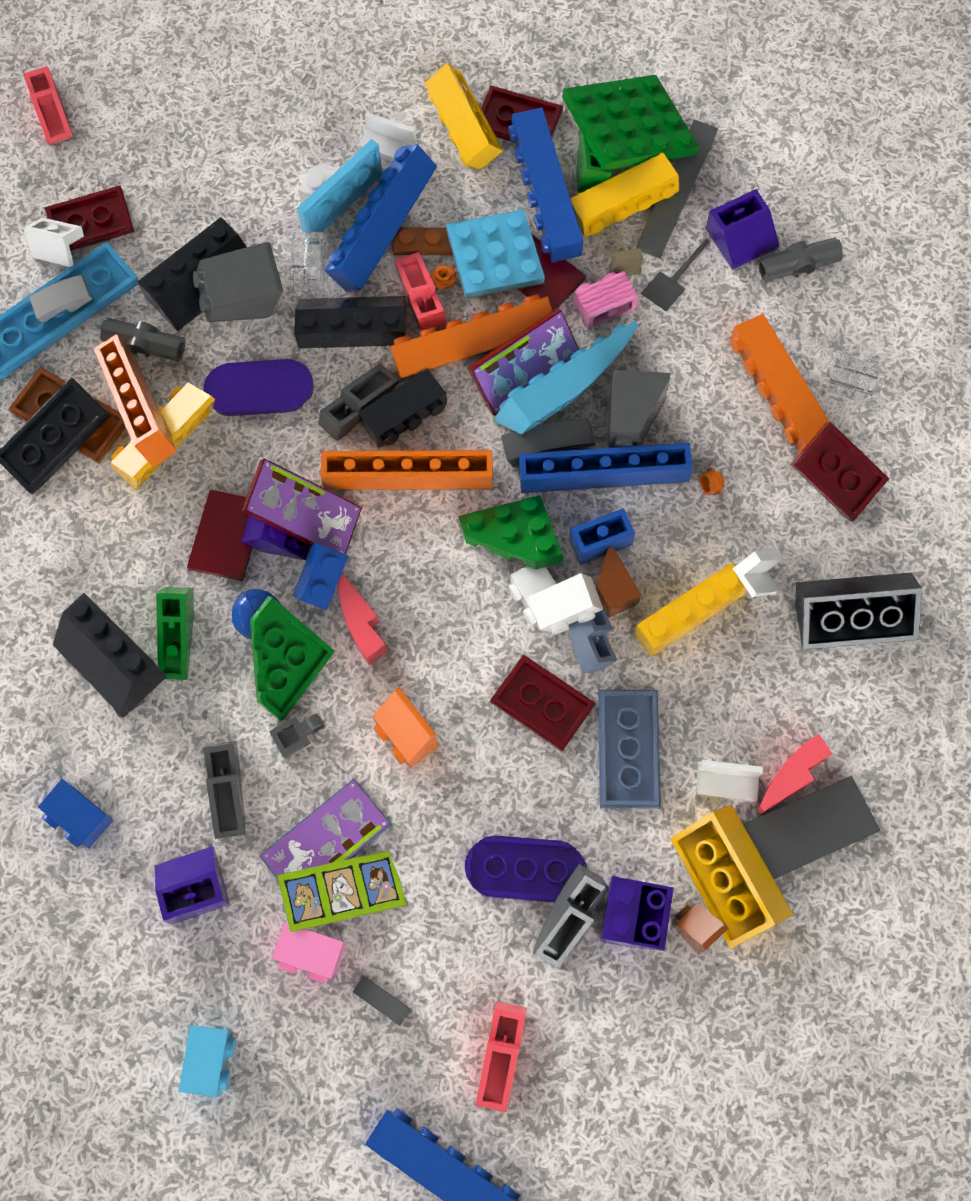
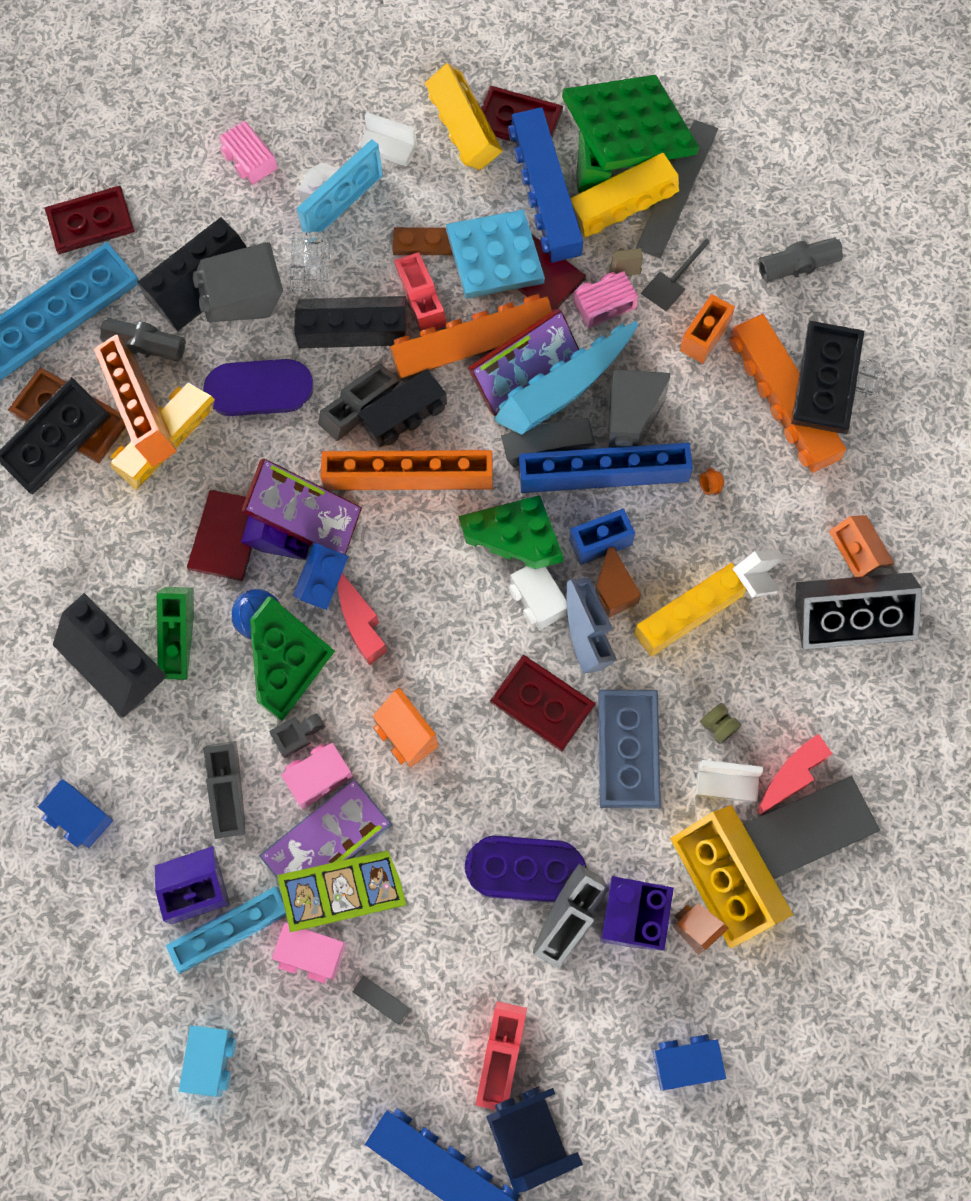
coral slope [23,66,73,145] -> none
white panel [24,218,84,267] -> none
light grey slope [29,275,93,323] -> none
blue brick [324,144,437,291] -> none
orange plate [430,265,456,290] -> none
white brick [529,573,603,634] -> none
dark purple slope [706,189,779,270] -> none
dark red tile [790,422,890,521] -> none
none -> medium azure tile [165,886,286,974]
none -> bright pink brick [220,121,278,185]
none -> bright pink brick [281,742,354,809]
none -> dark blue panel [486,1086,583,1194]
none -> blue brick [652,1034,726,1091]
none -> orange brick [680,294,735,364]
none -> olive wheel [700,703,742,744]
none -> black tile [791,320,865,435]
none -> orange panel [829,515,894,577]

